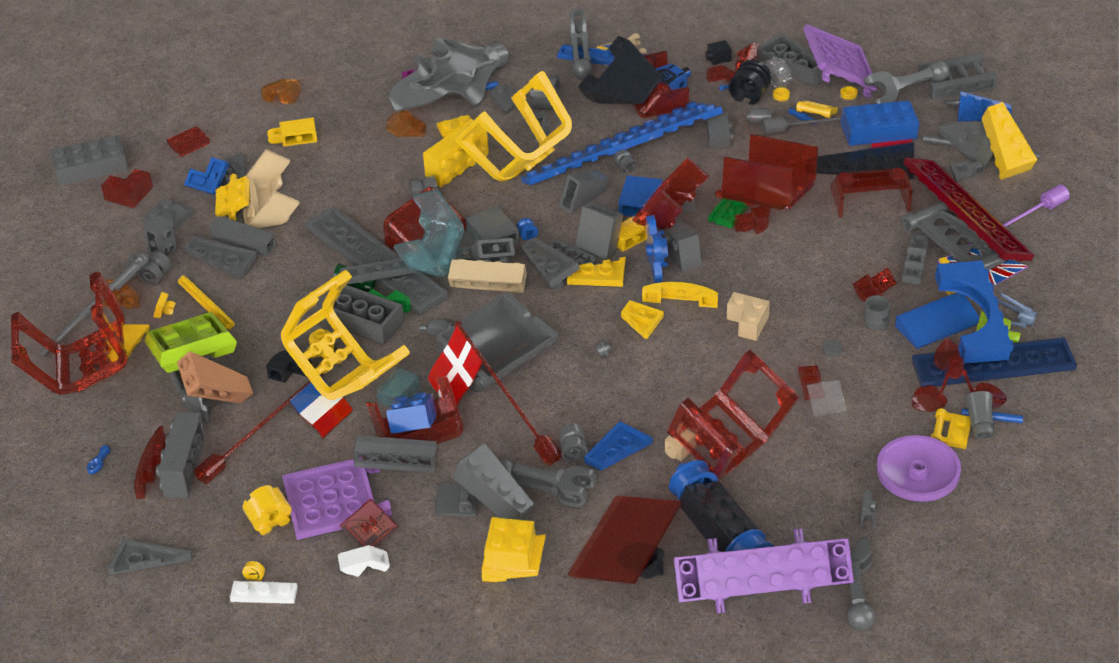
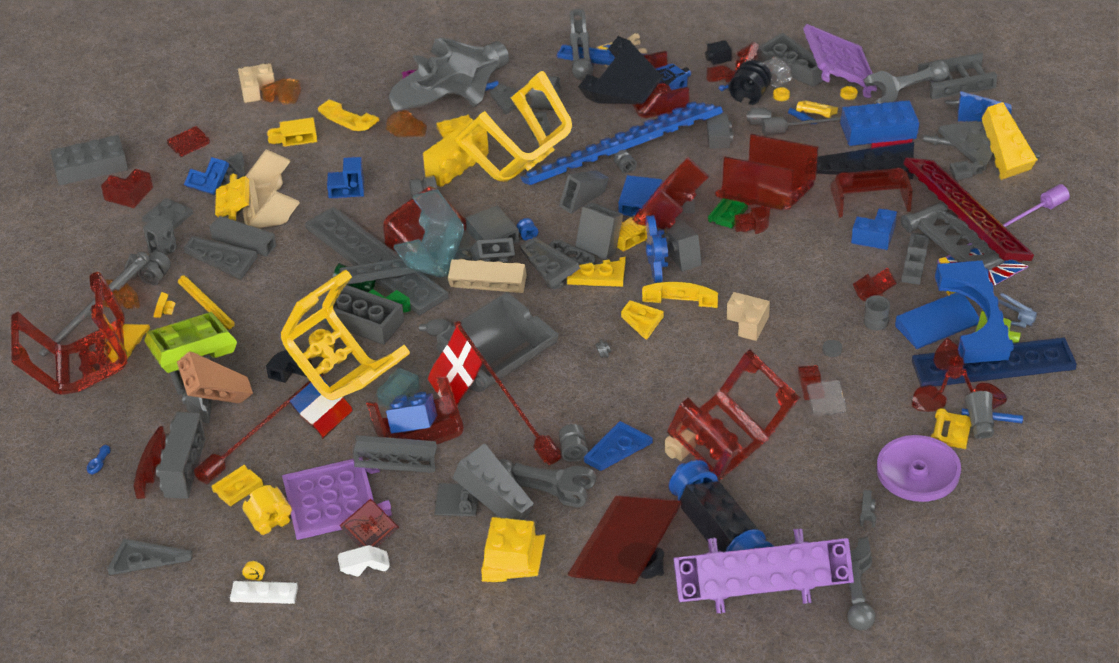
none -> yellow plate [212,465,263,507]
none -> tan brick [238,63,275,103]
none -> yellow slope [318,99,379,131]
none -> blue brick [327,157,365,198]
none -> blue brick [852,208,897,250]

